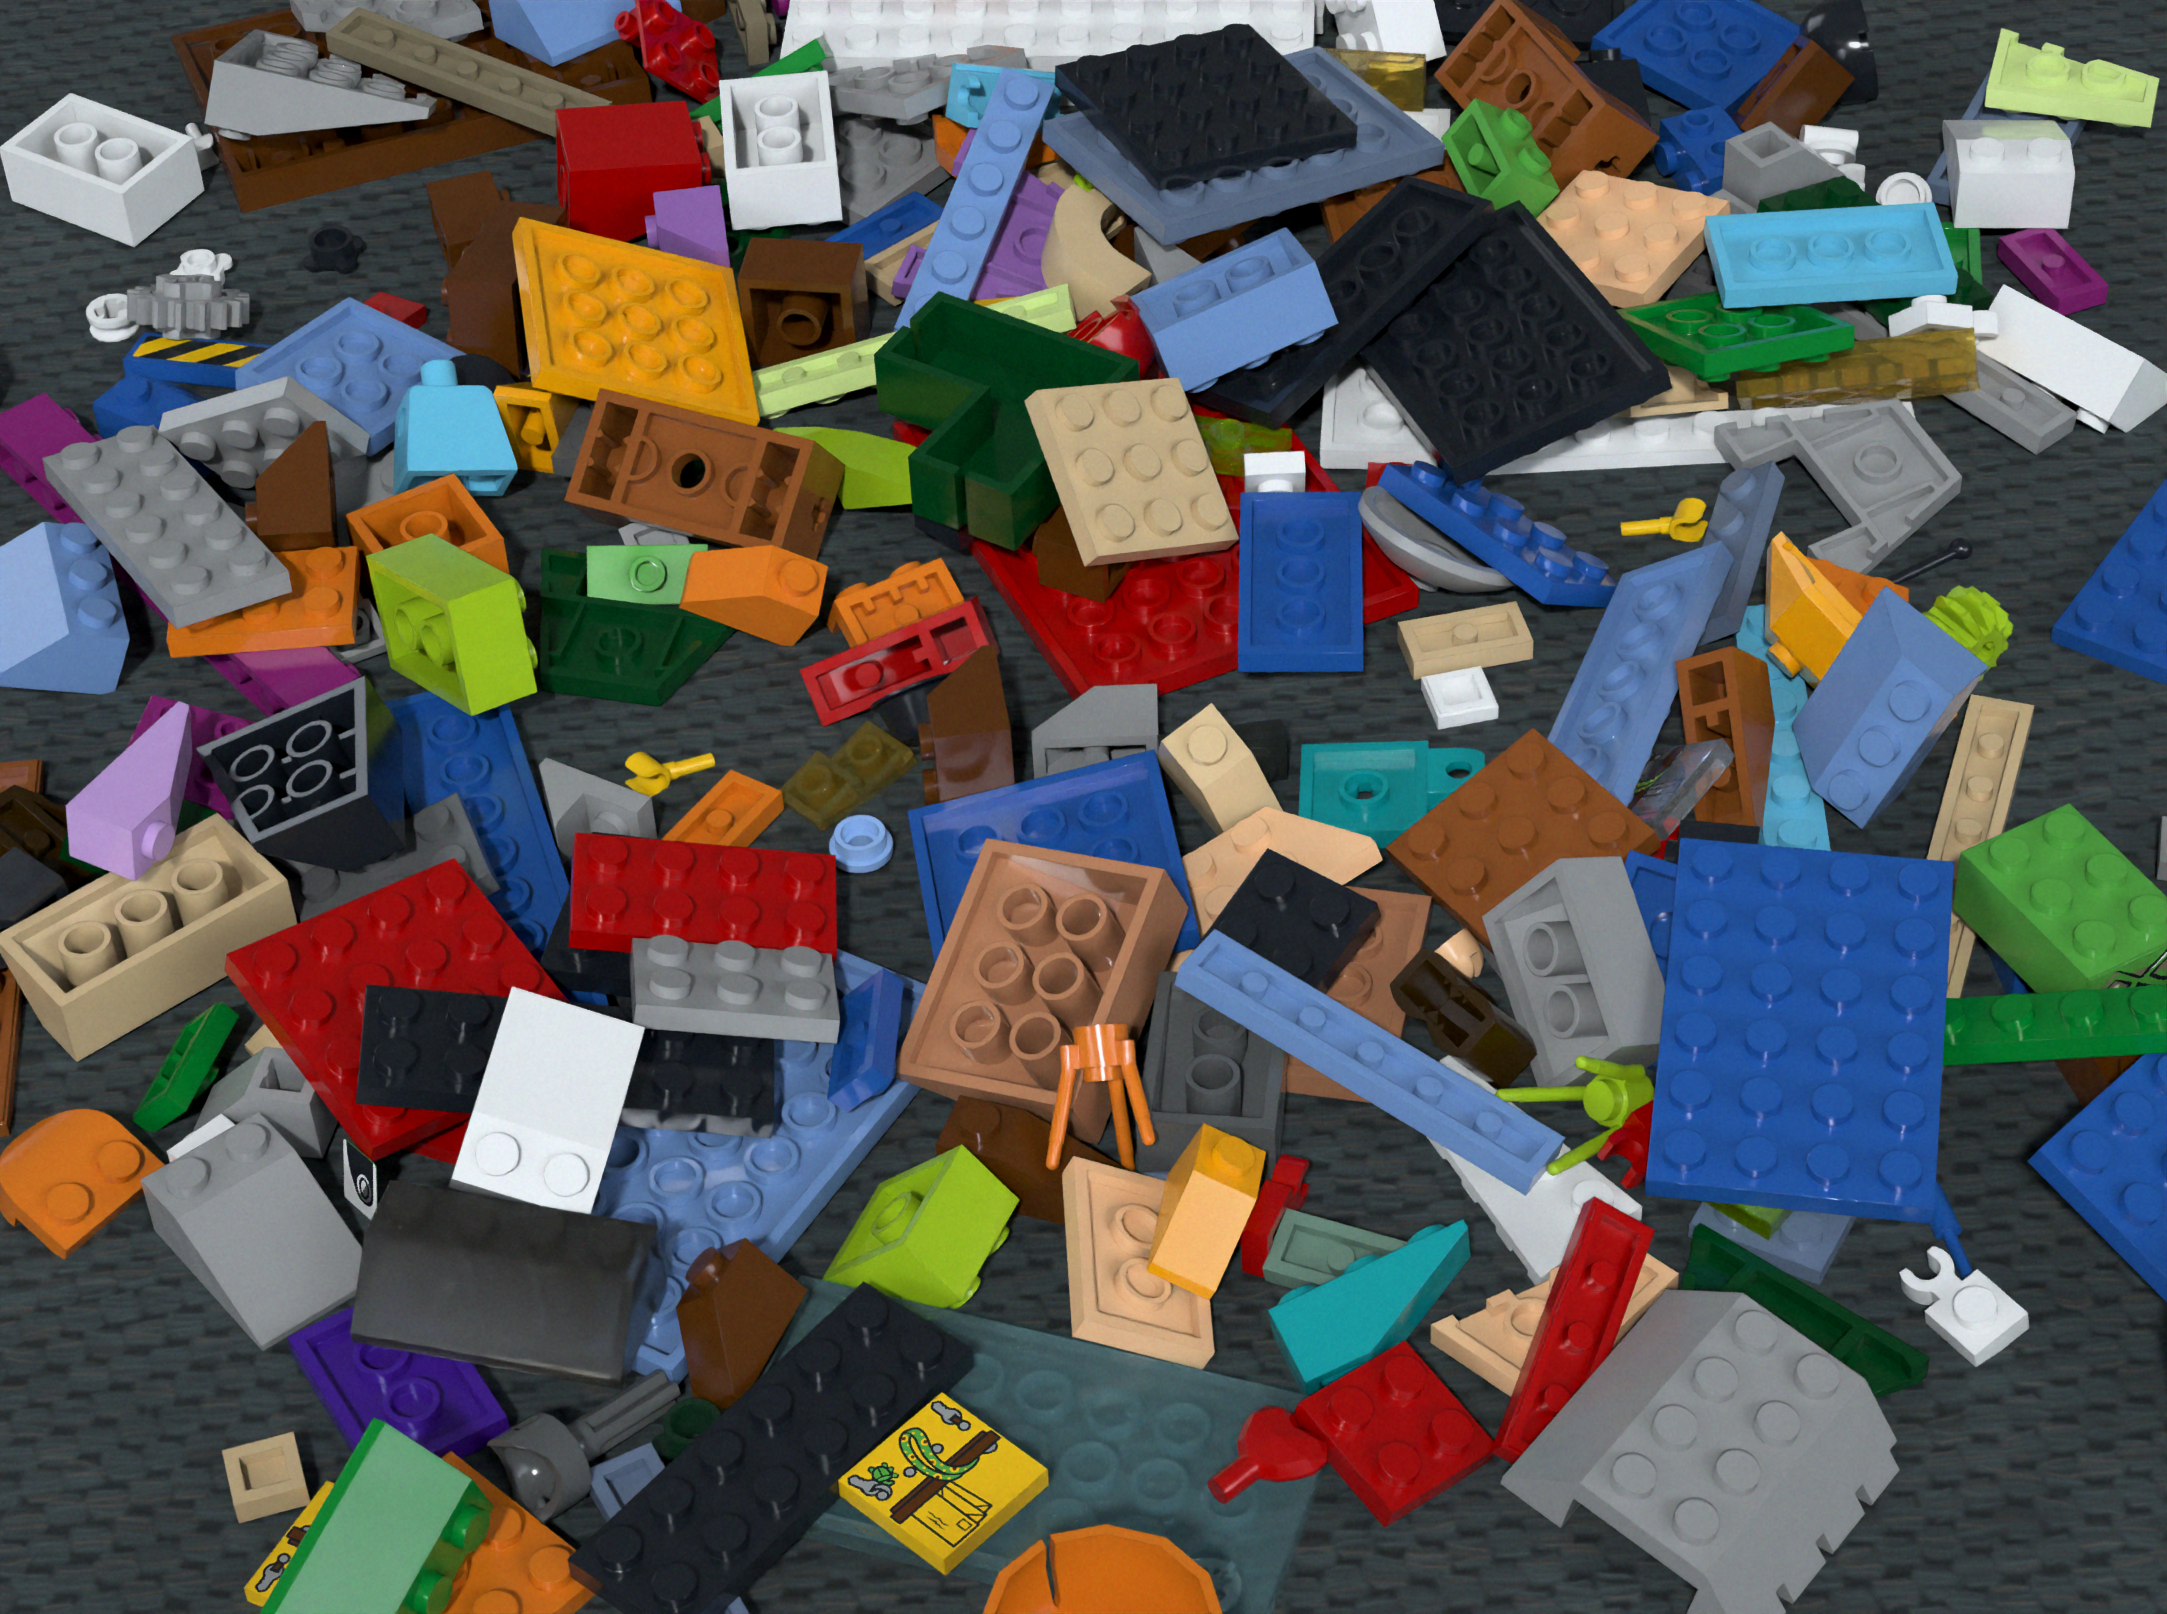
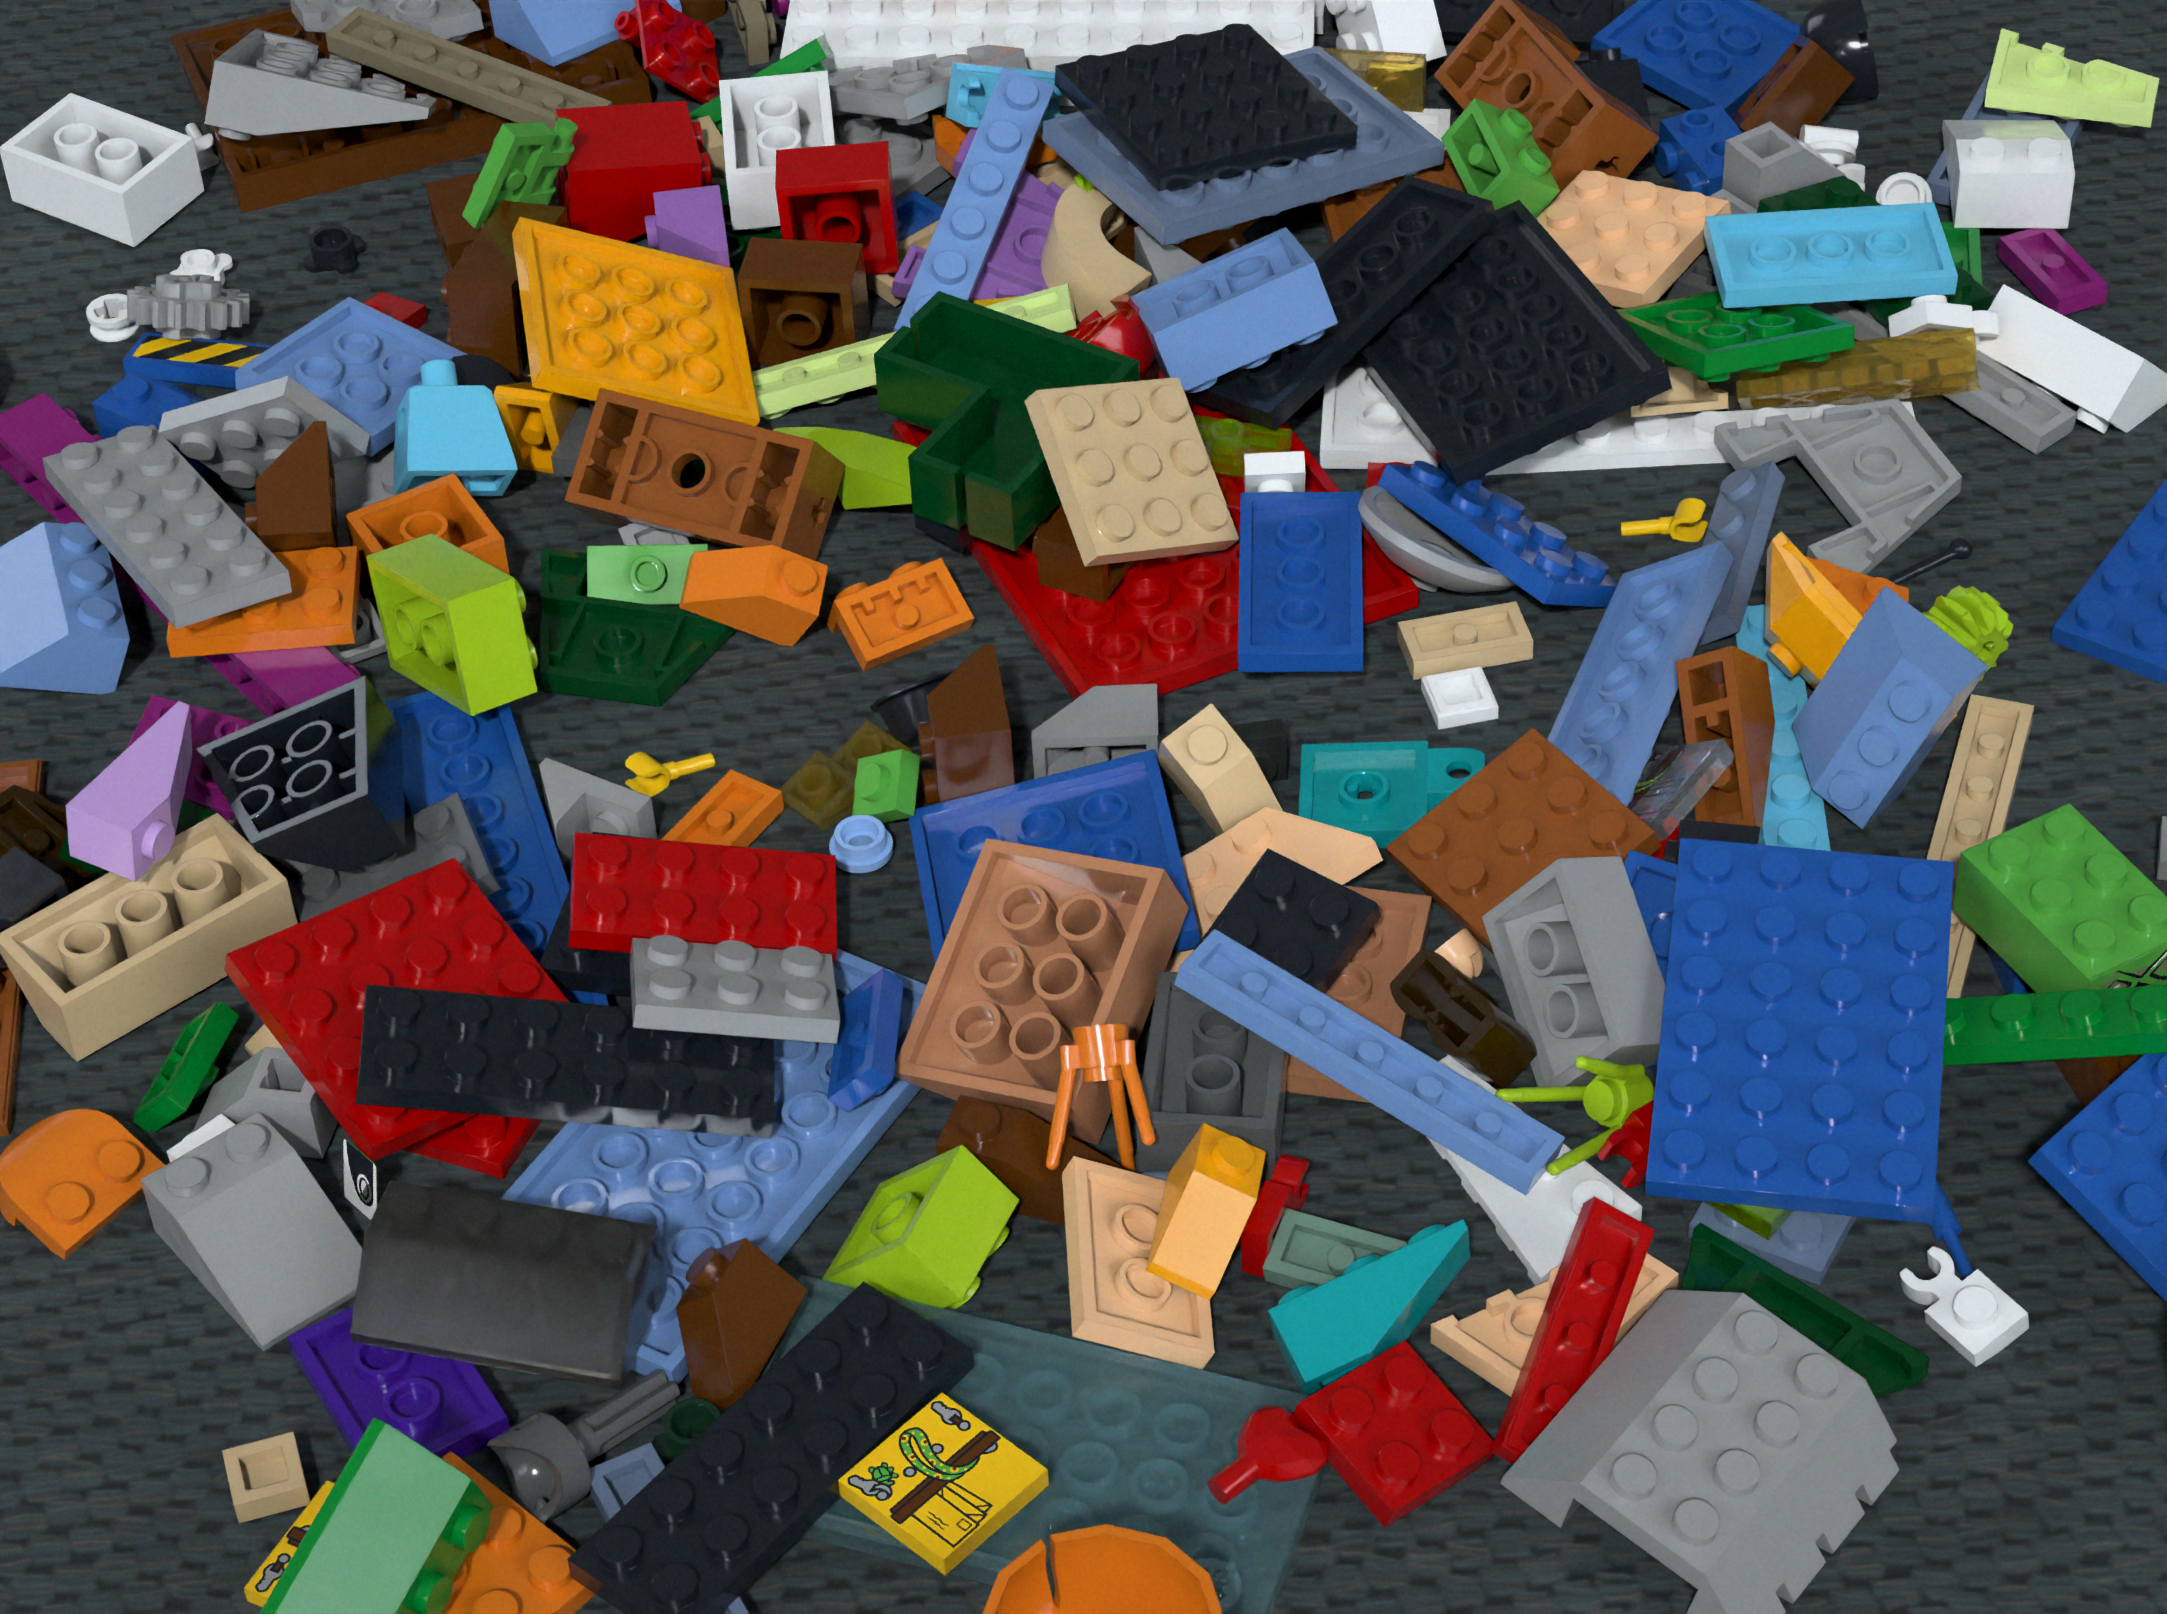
white slope [449,986,645,1228] -> none
red slope [799,595,1000,727] -> none
none -> bright green plate [462,118,578,229]
none -> red brick [775,141,900,275]
none -> bright green plate [852,749,920,823]

